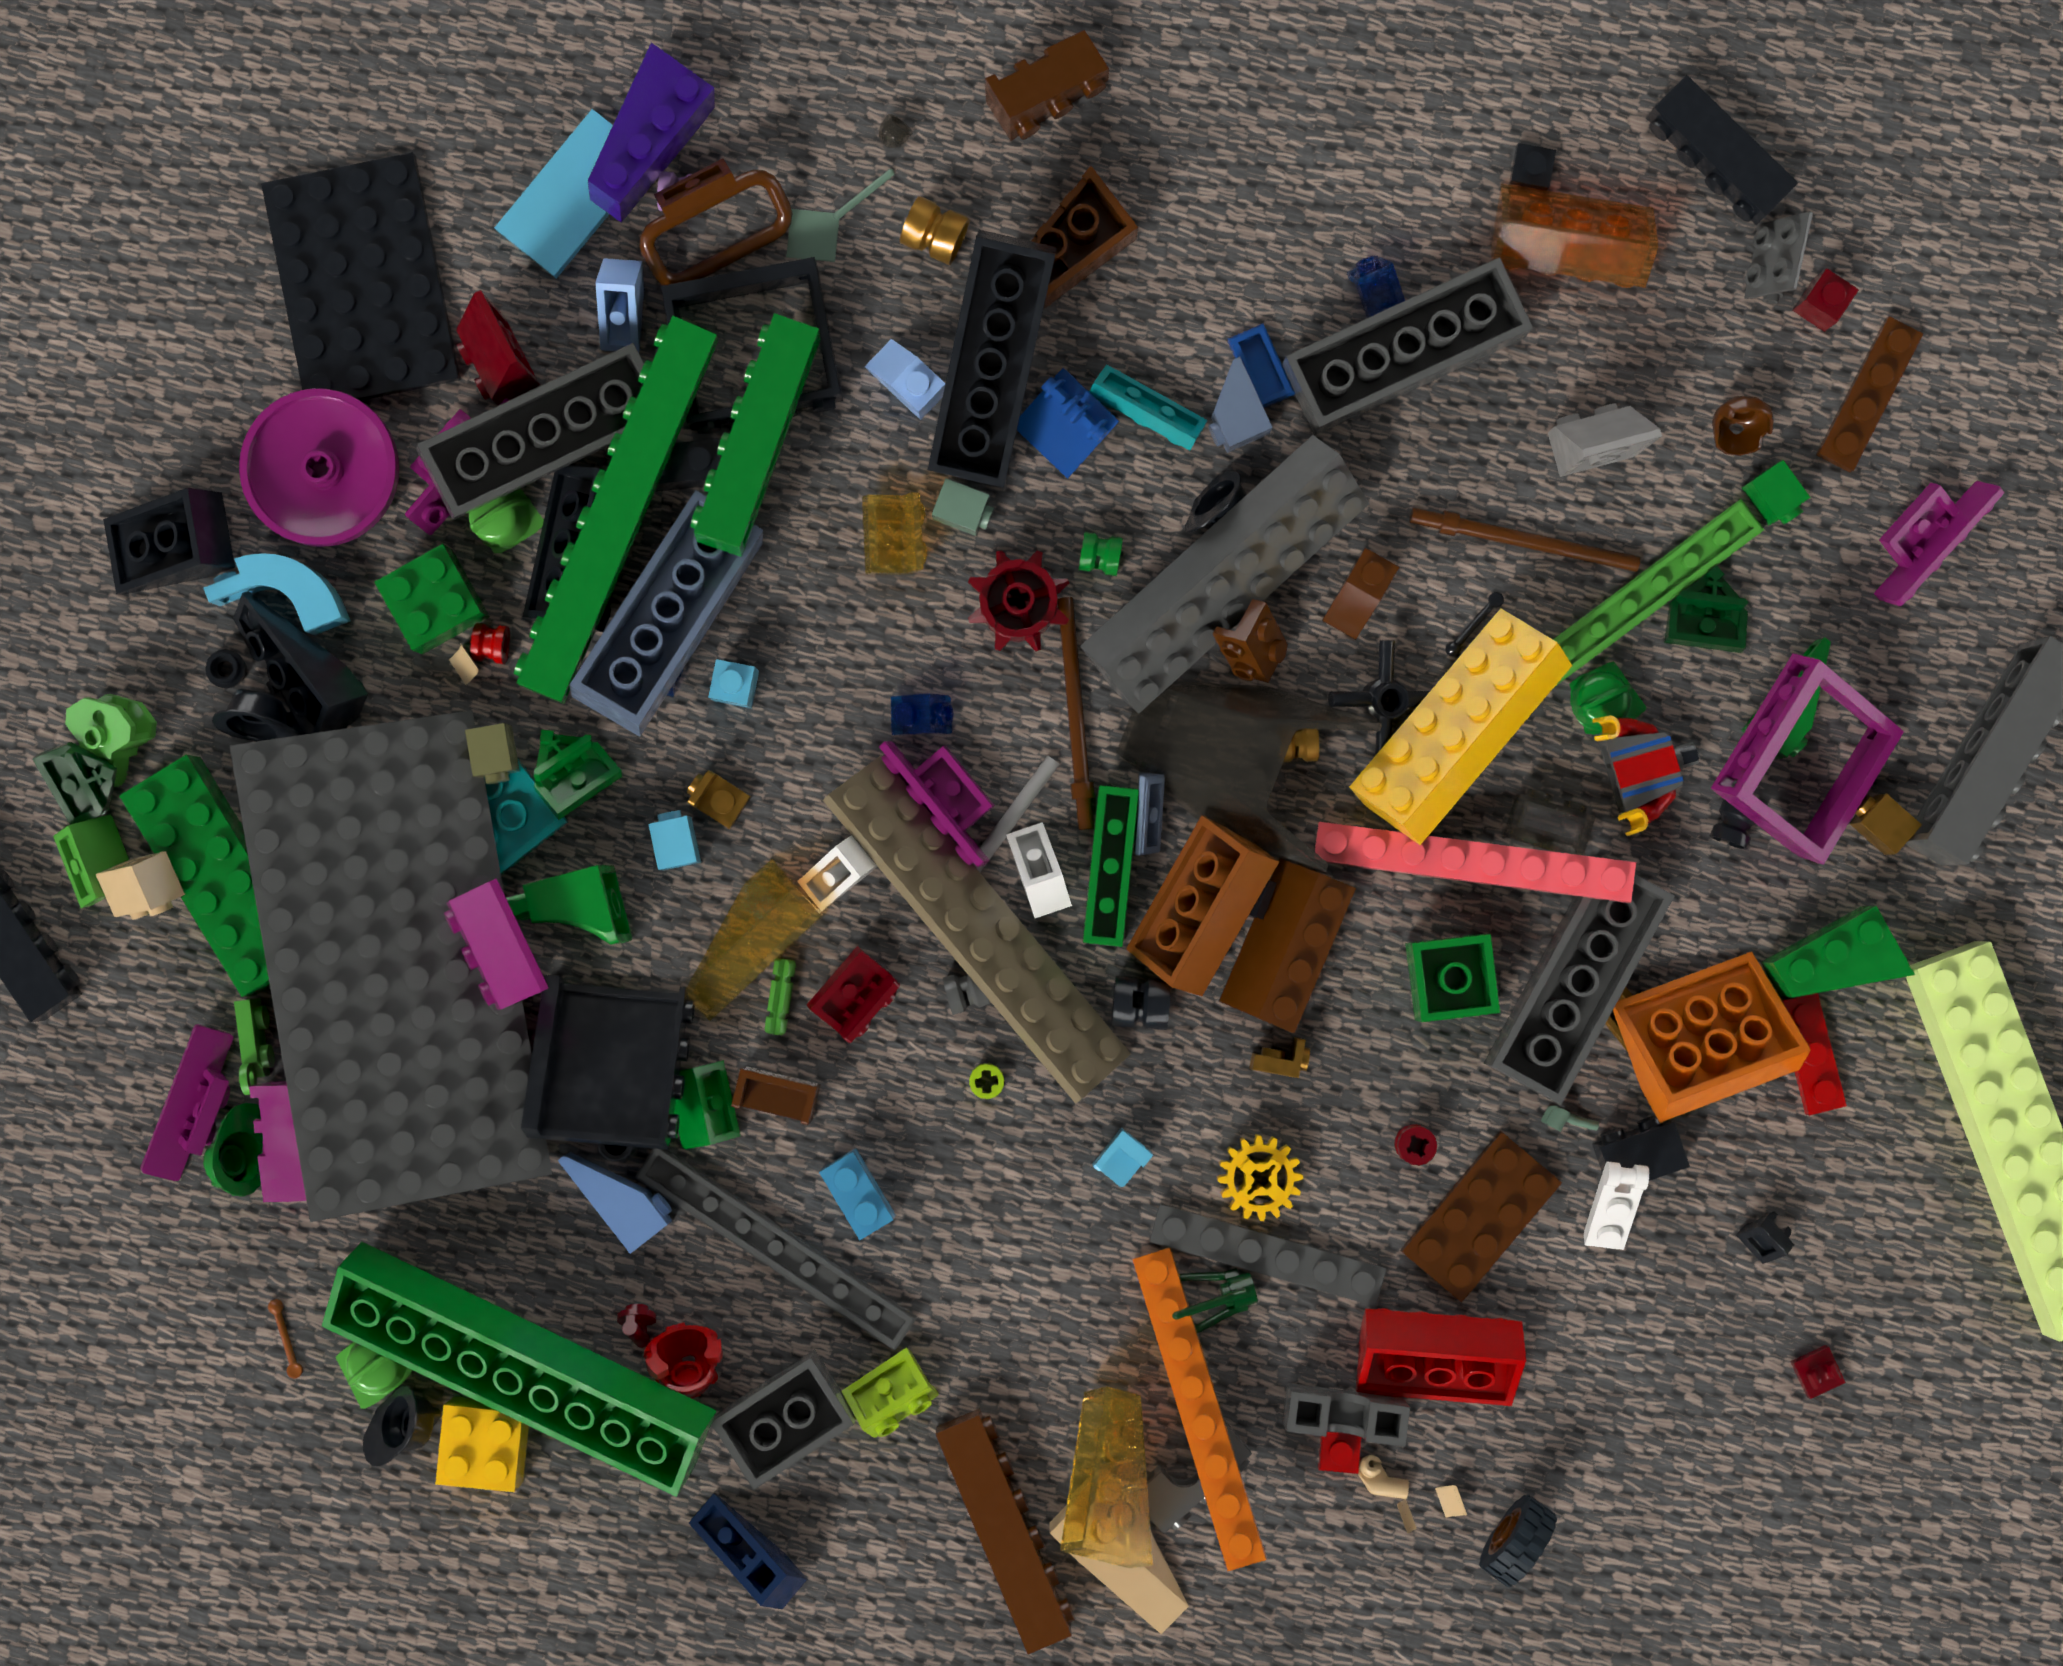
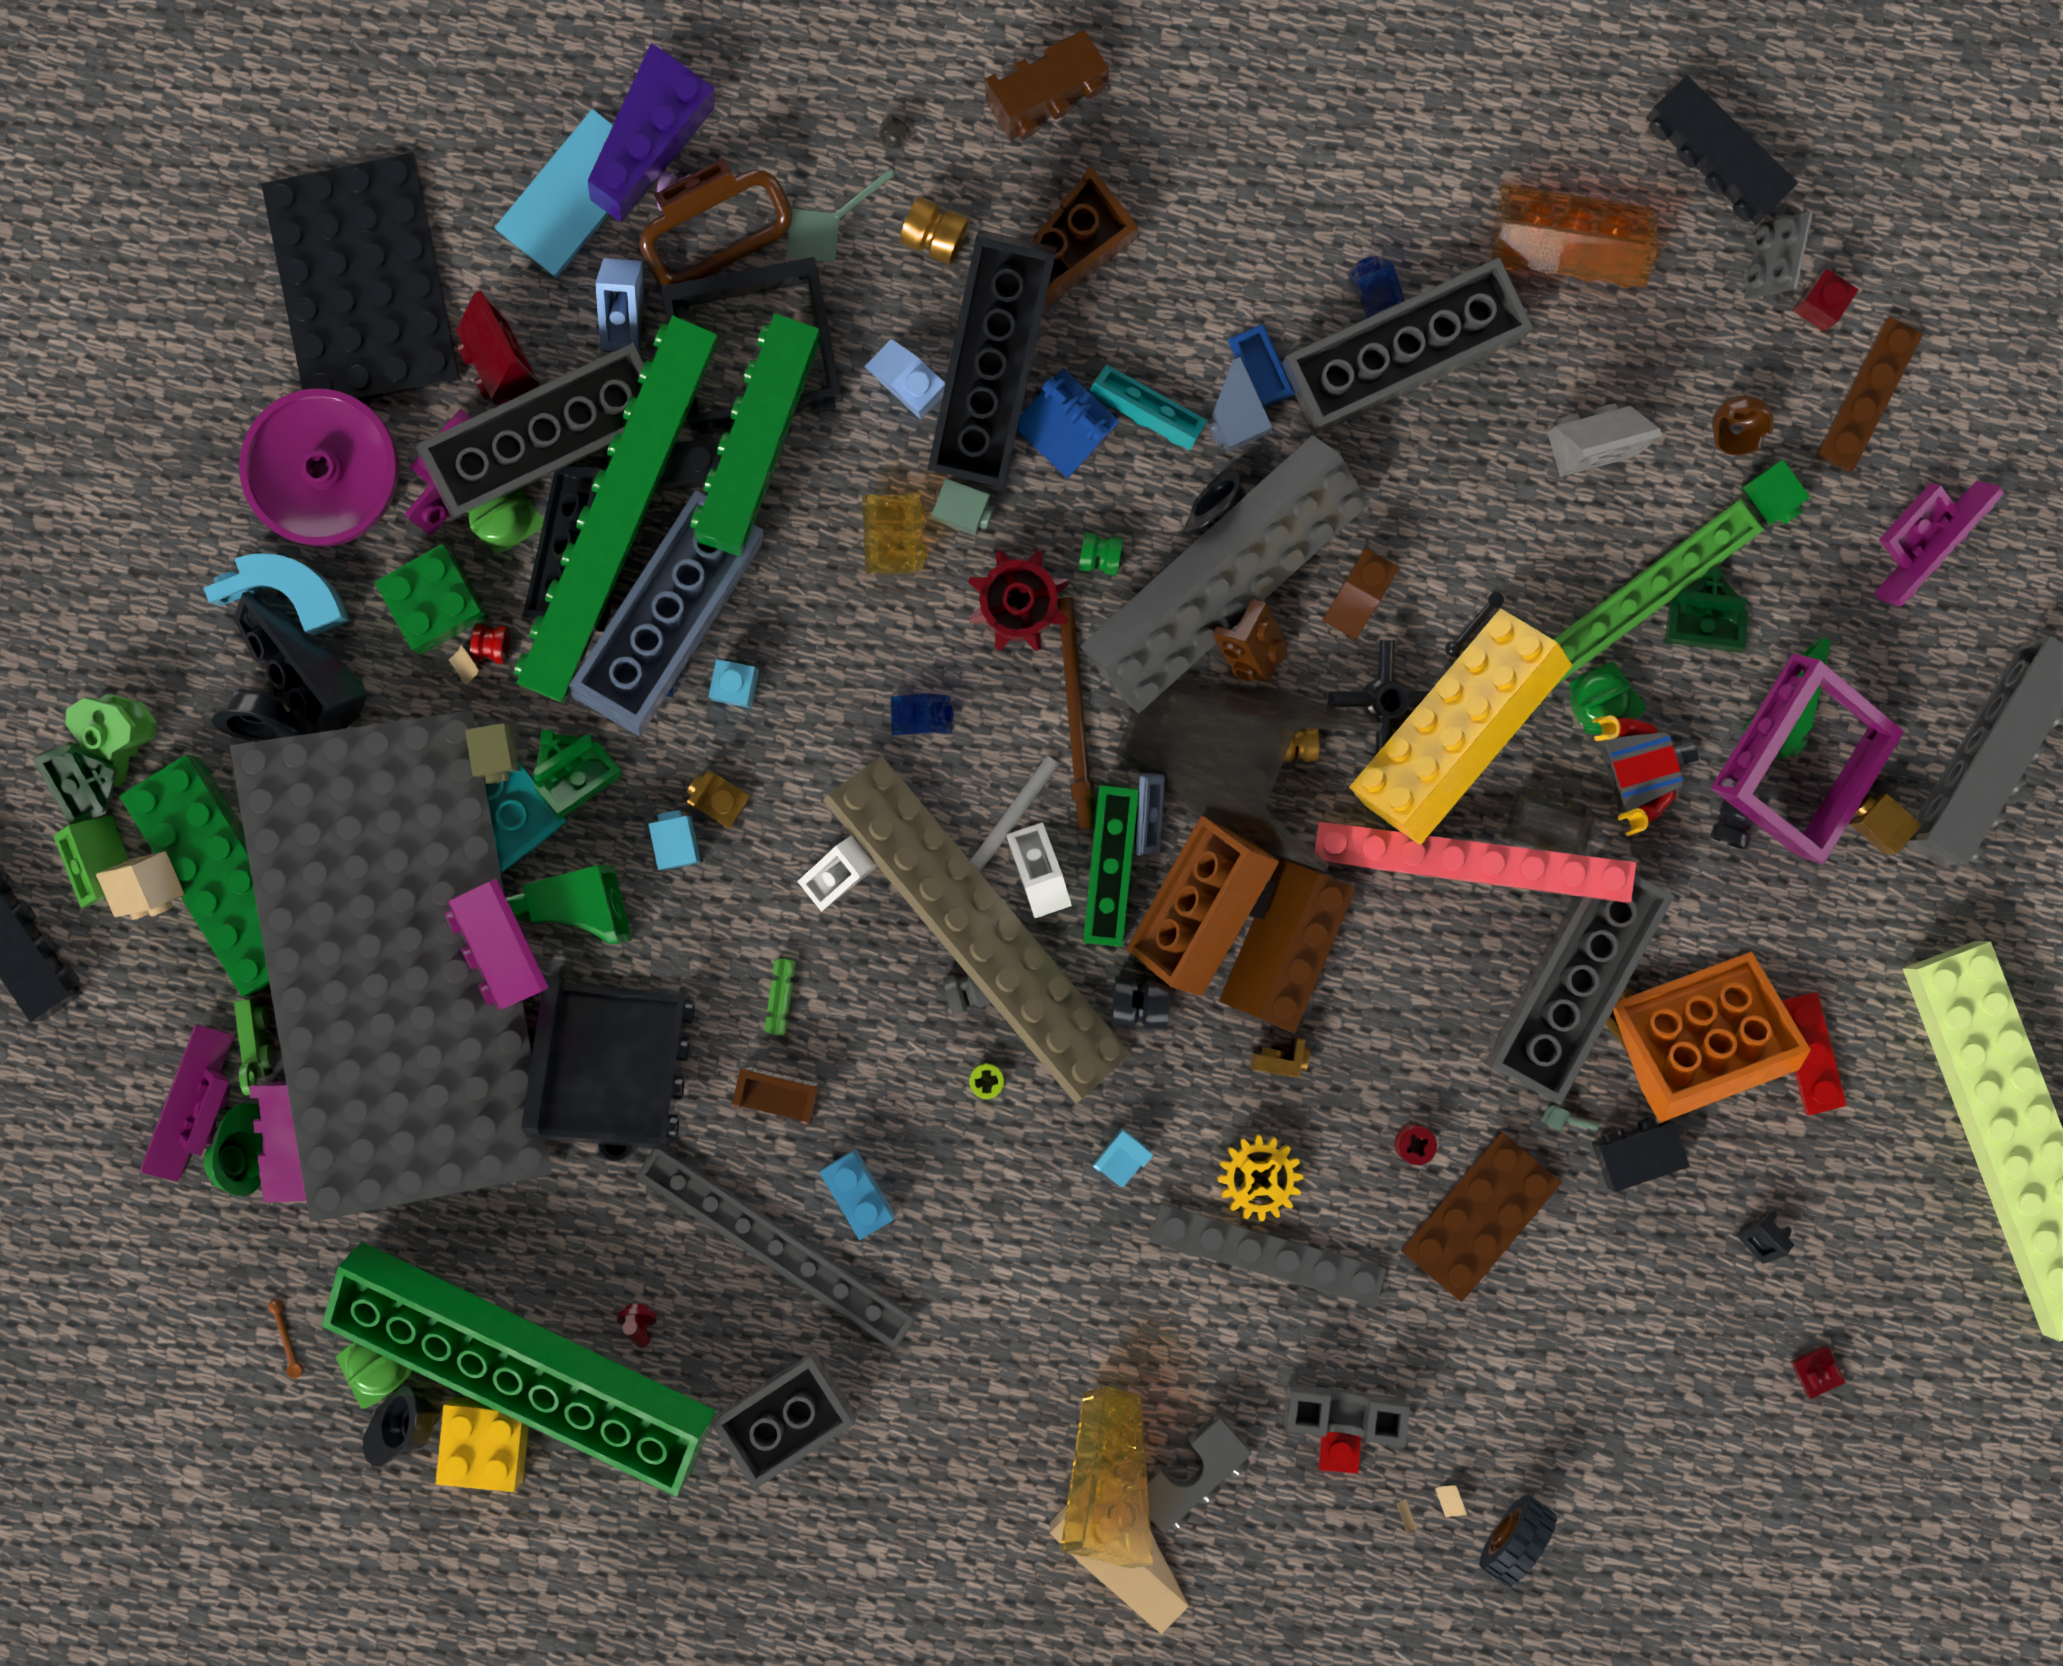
black slope [103,488,235,595] -> none
black plate [205,649,246,689] -> none
medium blue slope [558,1152,672,1254] -> none
red helmet [643,1322,723,1399] -> none
green panel [674,1060,741,1149] -> none
clear yellow wedge [686,859,825,1021] -> none
dark blue slope [689,1493,808,1609] -> none
dark red bracket [807,946,900,1044] -> none
lime bracket [841,1348,939,1438] -> none
magenta bracket [879,741,995,867] -> none
reddish brown brick [935,1408,1076,1655] -> none
orange plate [1132,1248,1267,1571] -> none
dark green plant [1172,1268,1258,1333] -> none
red slope [1356,1308,1526,1406] -> none
tan arm [1358,1455,1409,1499] -> none
green brick [1405,934,1500,1022] -> none
reddish brown bar [1409,508,1641,572] -> none
black plate [1509,143,1556,191] -> none
white plate [1584,1161,1649,1250] -> none
green wedge [1761,906,1915,998] -> none

